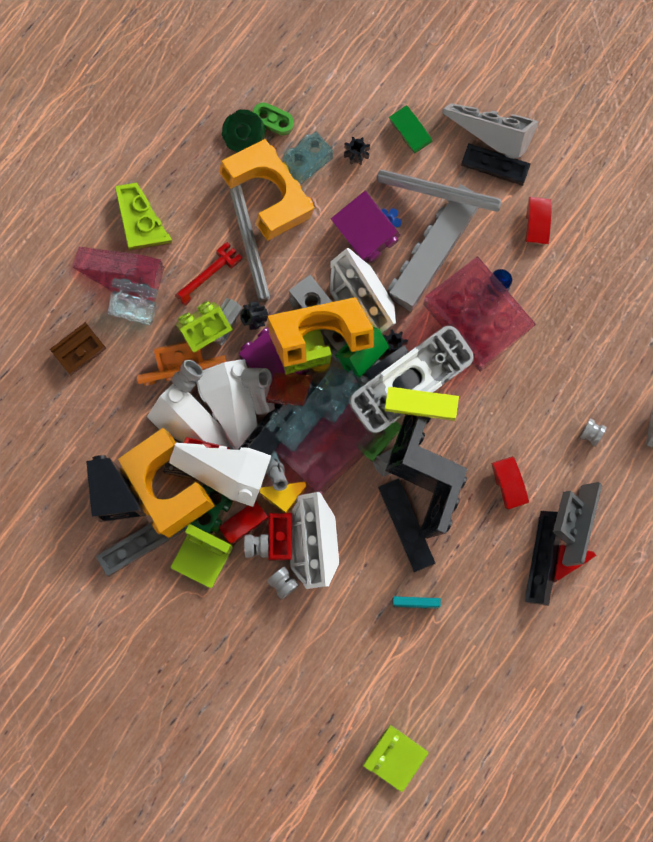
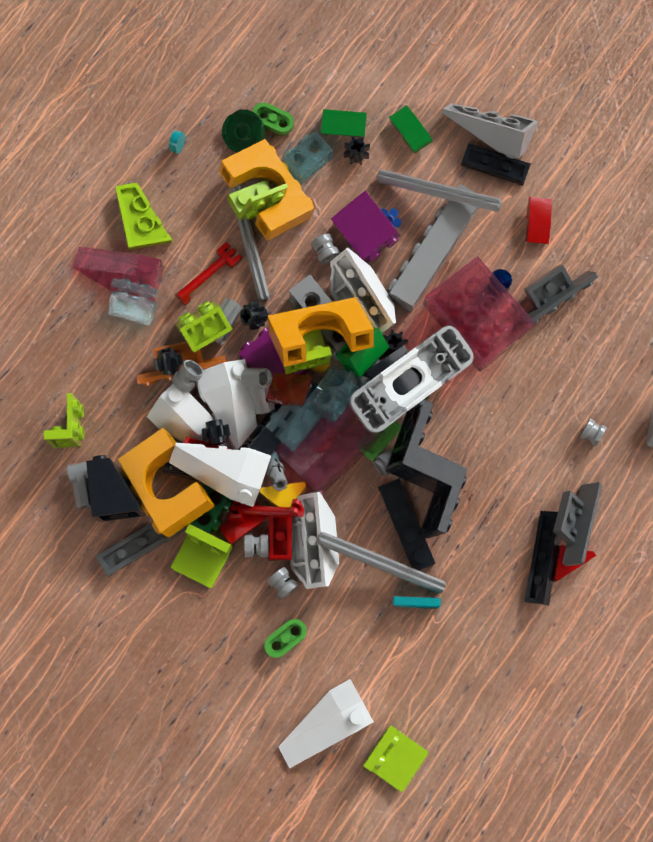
reddish brown plate [49,322,107,376] -> none
neon yellow tile [385,387,459,421] -> none
red slope [491,456,529,510] -> none
none -> lime bracket [44,393,84,448]
none -> light grey piece [67,462,91,509]
none -> black gear [153,348,183,375]
none -> teal tile [169,130,185,154]
none -> black gear [201,419,230,446]
none -> lime bracket [227,180,288,221]
none -> red hinge [228,499,304,522]
none -> bright green plate [264,619,307,658]
none -> white wedge [279,679,373,768]
none -> light grey wheel [311,234,340,264]
none -> light grey axle [316,532,446,594]
none -> green hinge [321,109,367,138]
none -> dark grey bracket [517,265,599,327]

